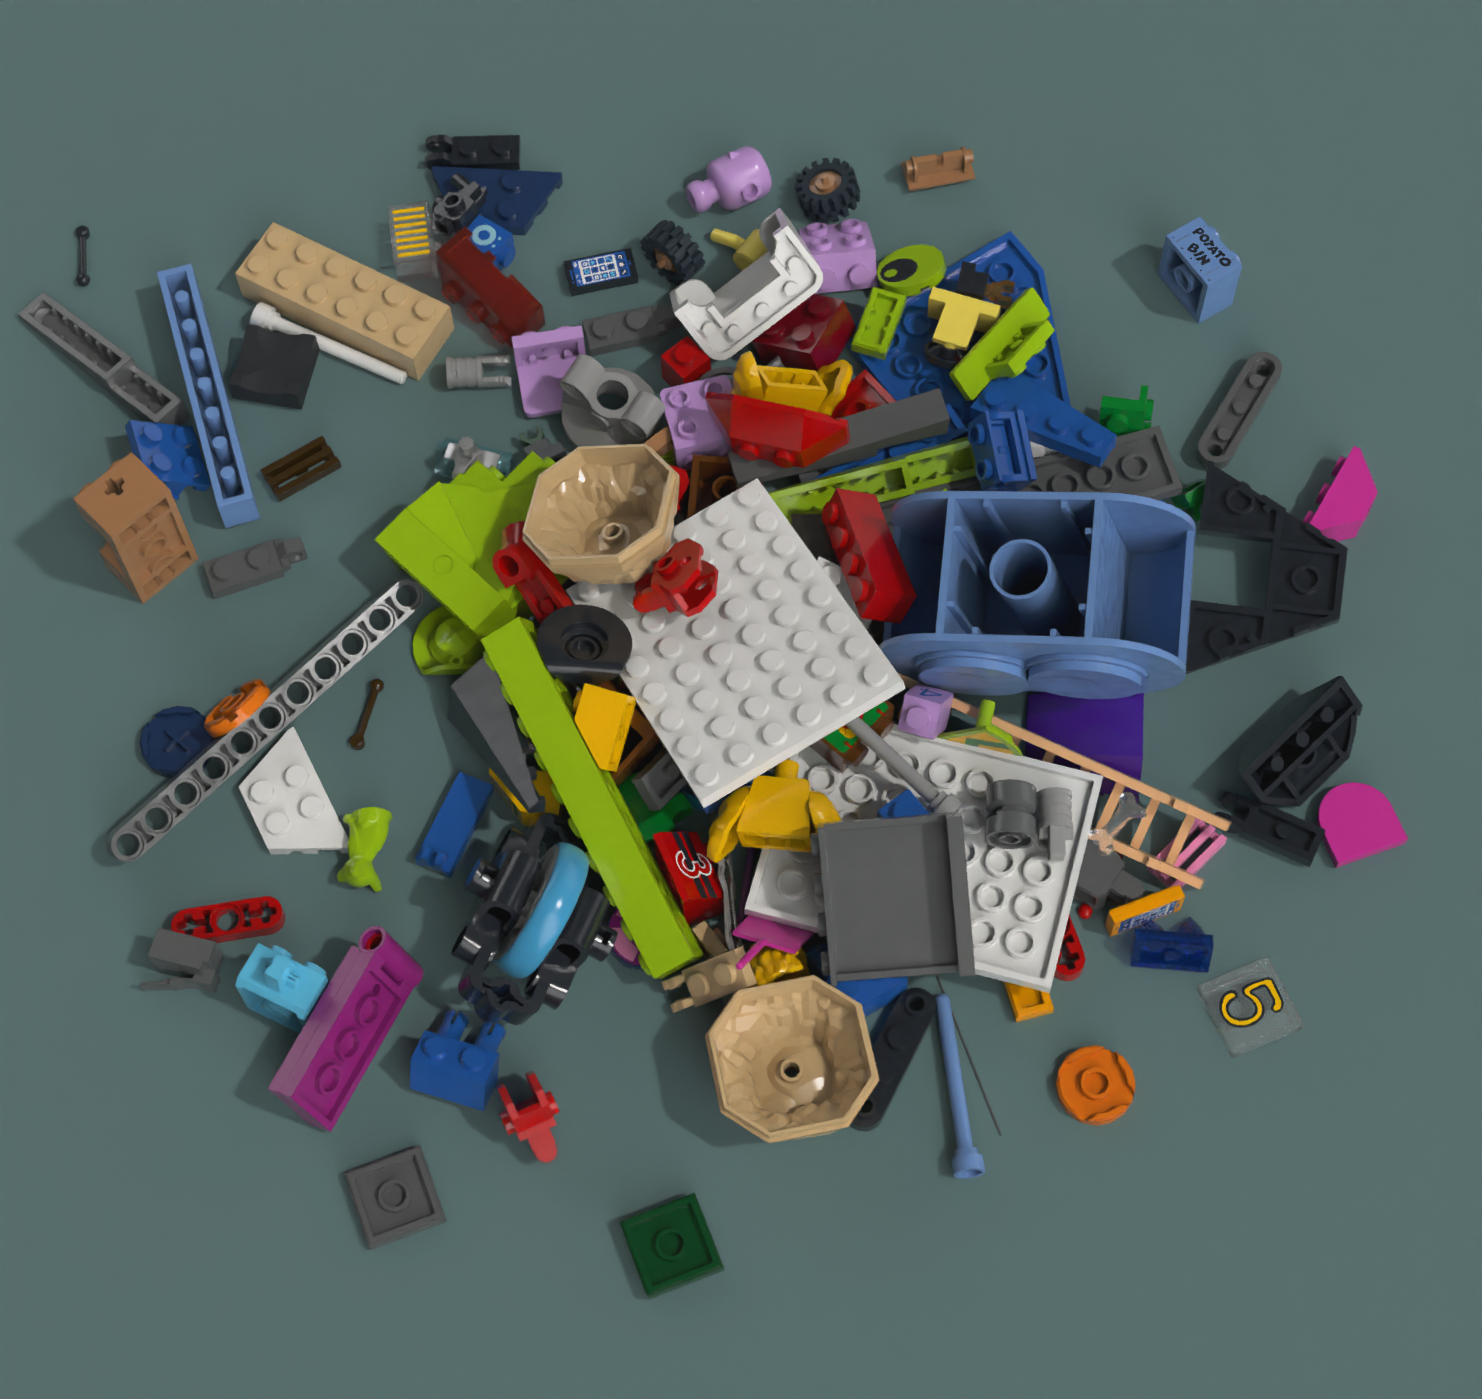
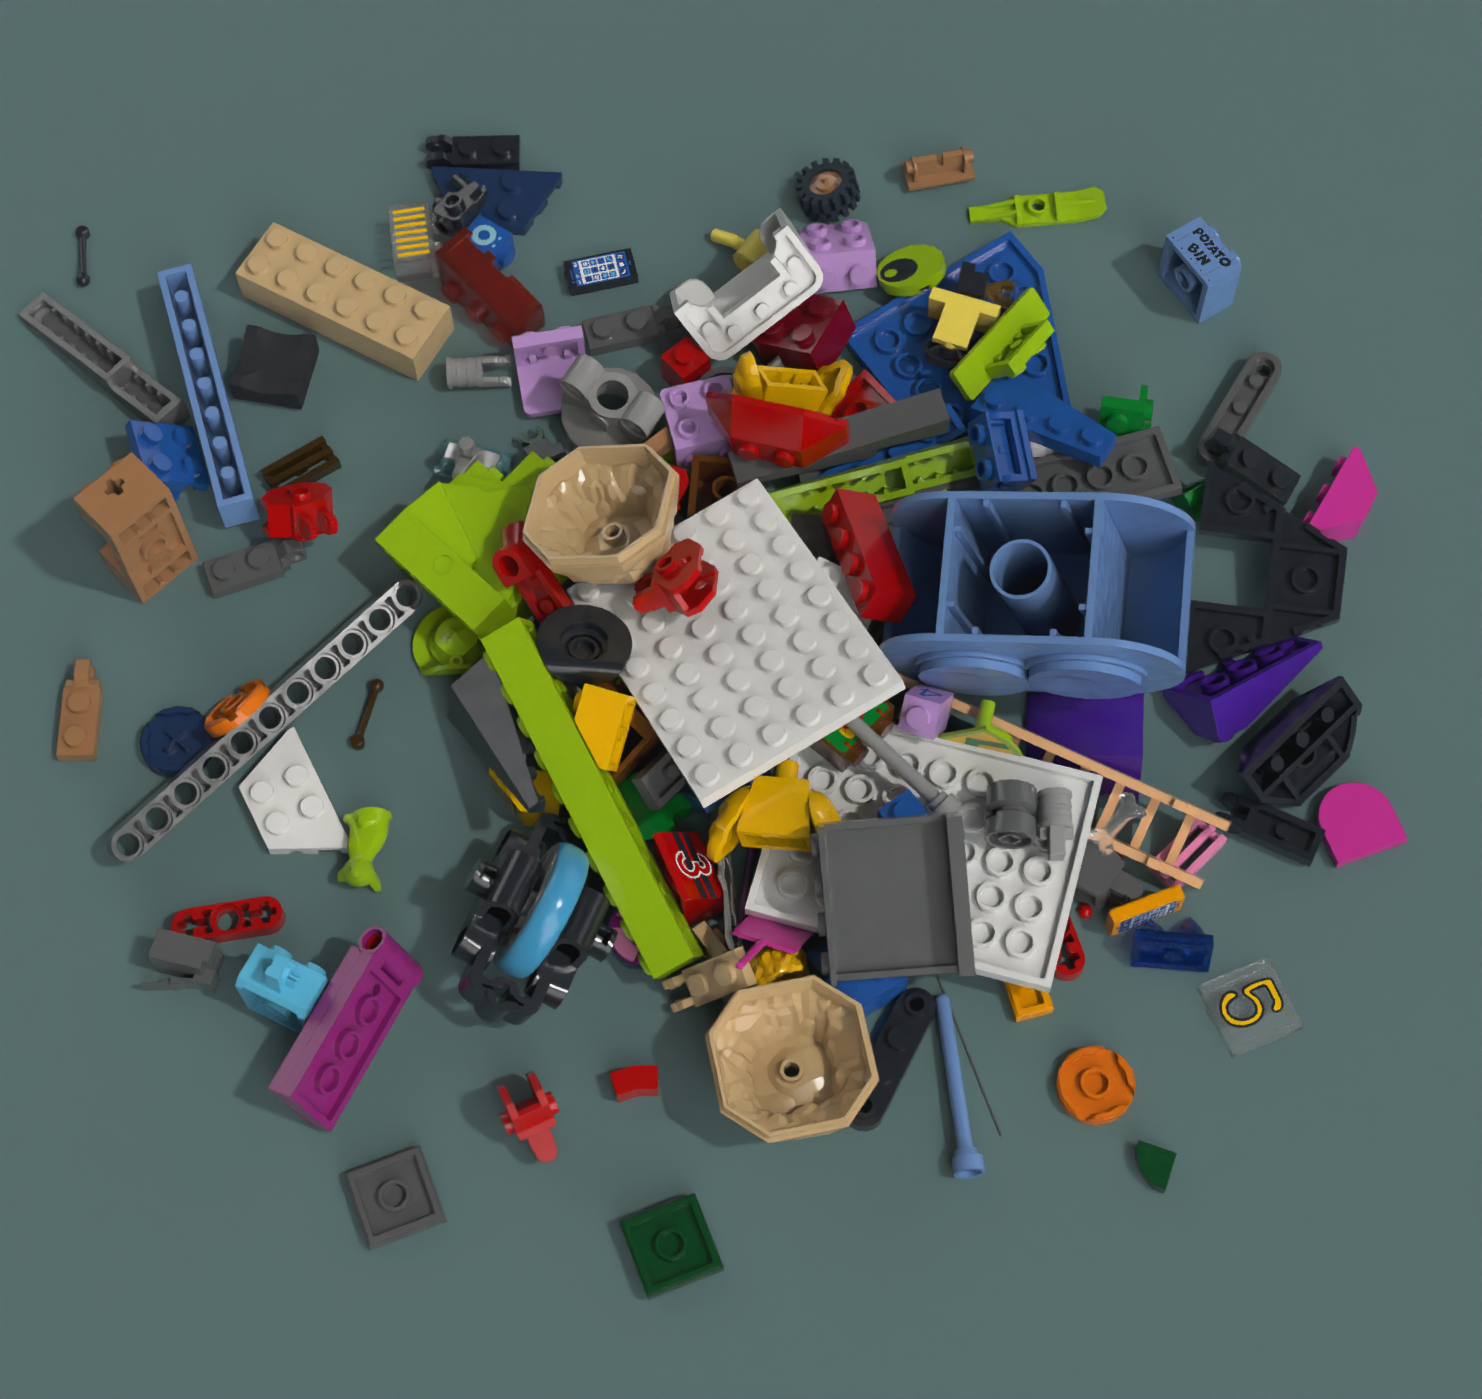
white piece [250,302,407,384] -> none
blue brick [410,1010,506,1111] -> none
blue hinge [415,772,495,878] -> none
black wheel [640,220,705,286] -> none
lavender piece [685,146,772,213] -> none
lime plate [851,287,907,360] -> none
none -> medium nougat hinge [56,659,104,761]
none -> red hinge [260,482,339,541]
none -> red piece [609,1065,659,1103]
none -> lime piece [968,186,1107,228]
none -> dark green tile [1135,1140,1177,1194]
none -> dark purple wedge [1162,636,1323,743]
none -> black hinge [1204,427,1301,506]

